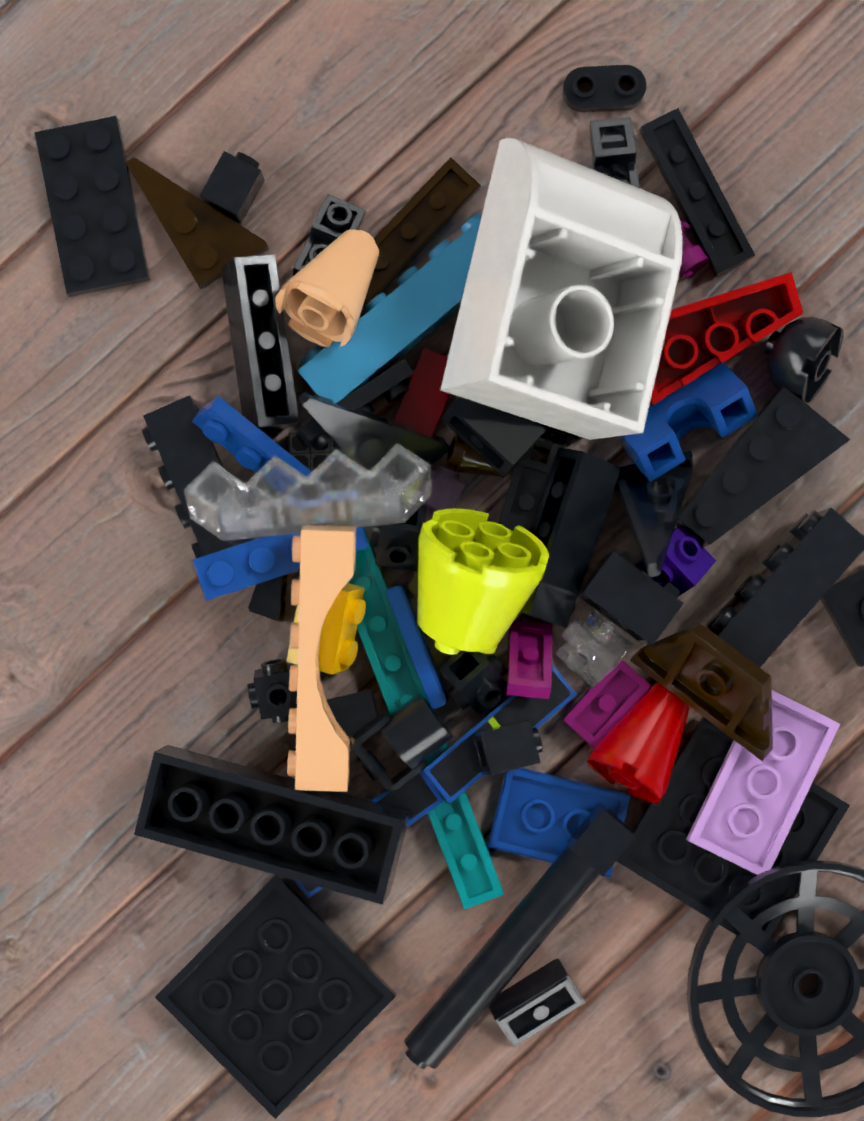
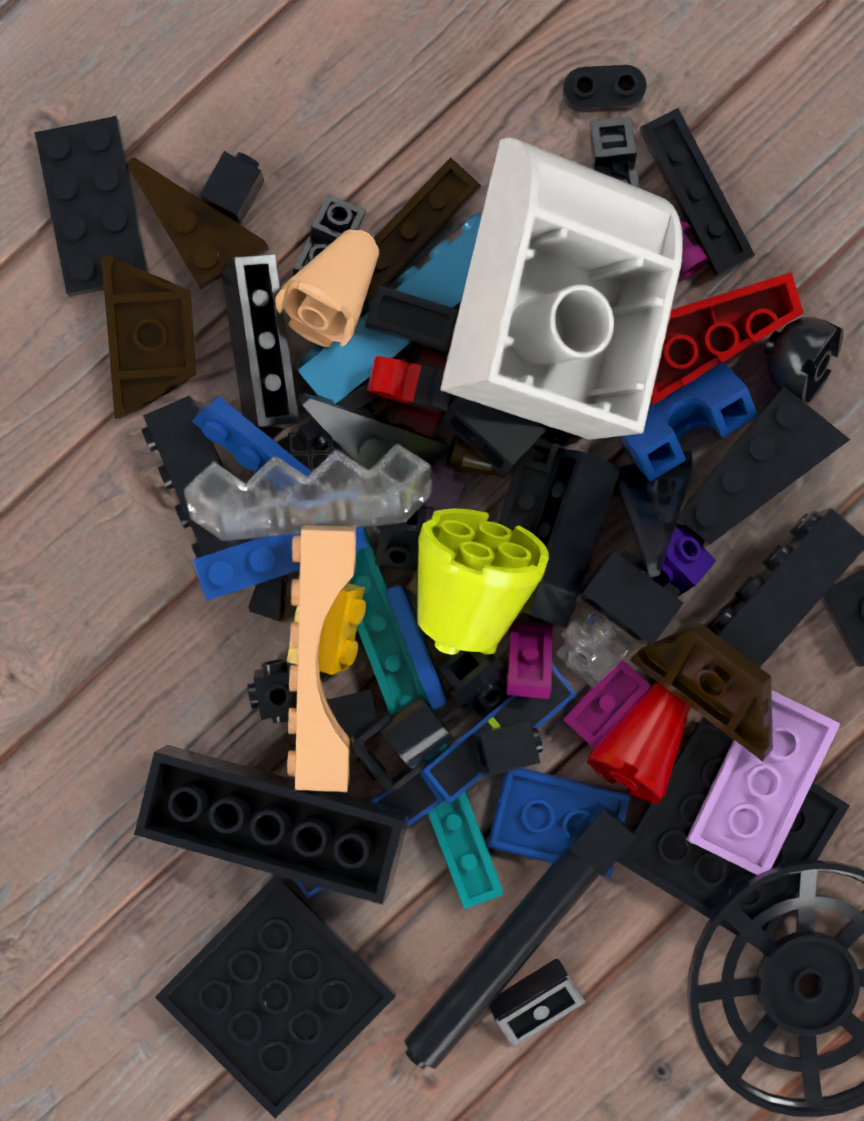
none -> dark brown wing [101,255,197,419]
none -> black tile [365,285,459,353]
none -> leg [367,356,451,413]

